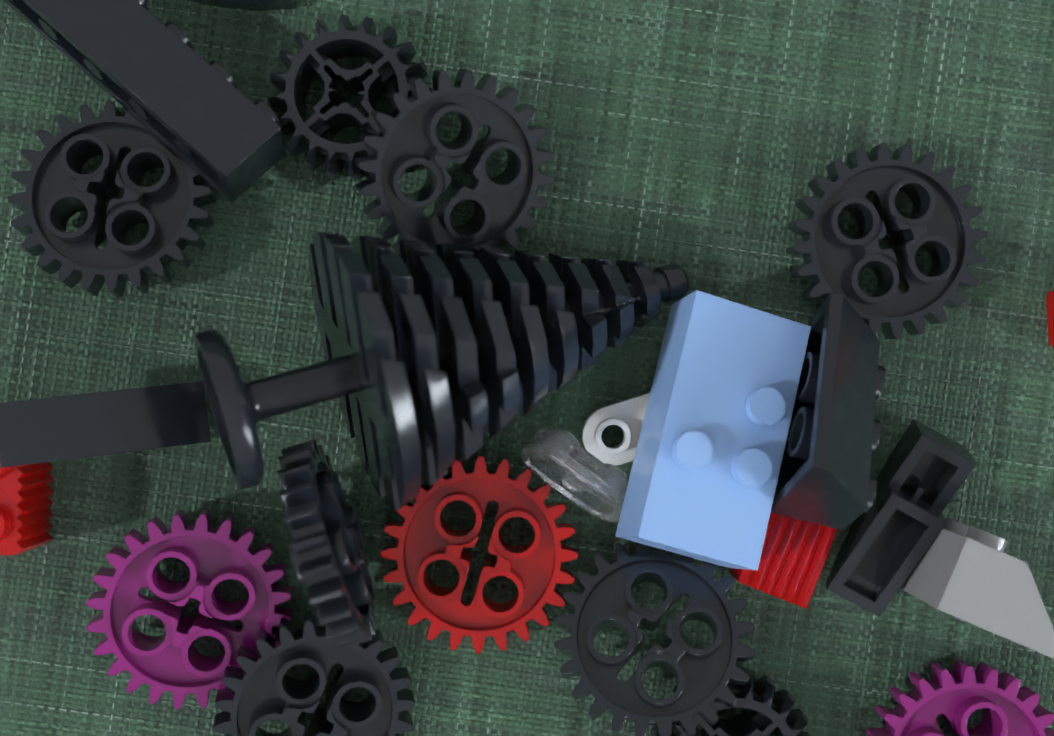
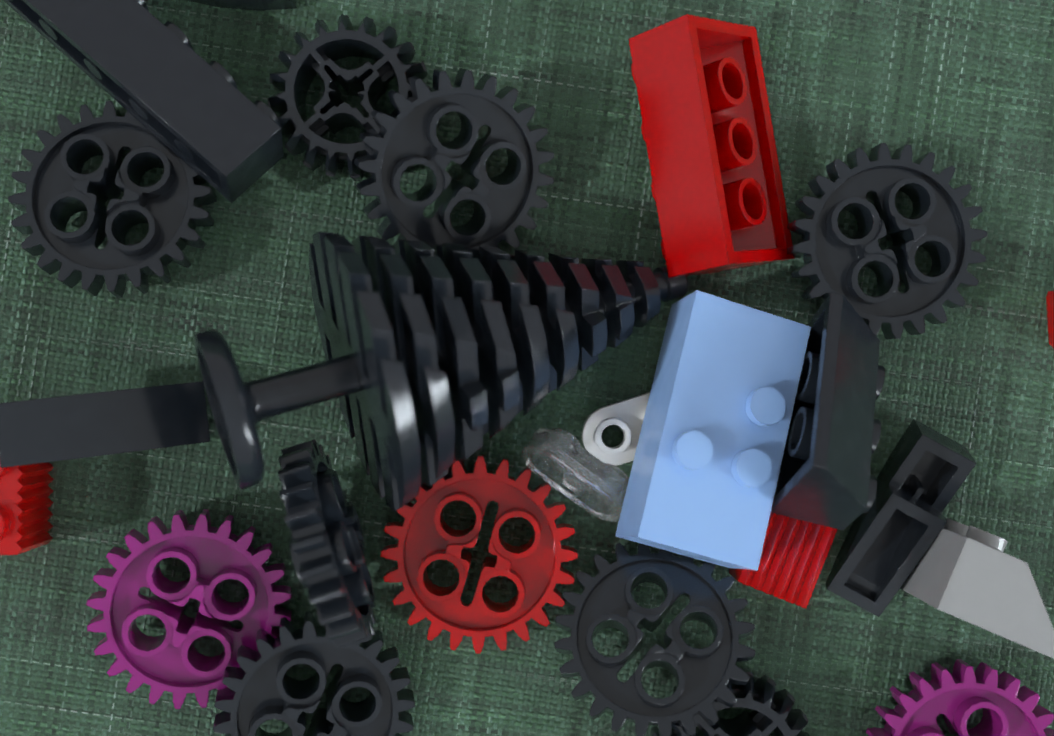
none -> red slope [628,14,795,278]

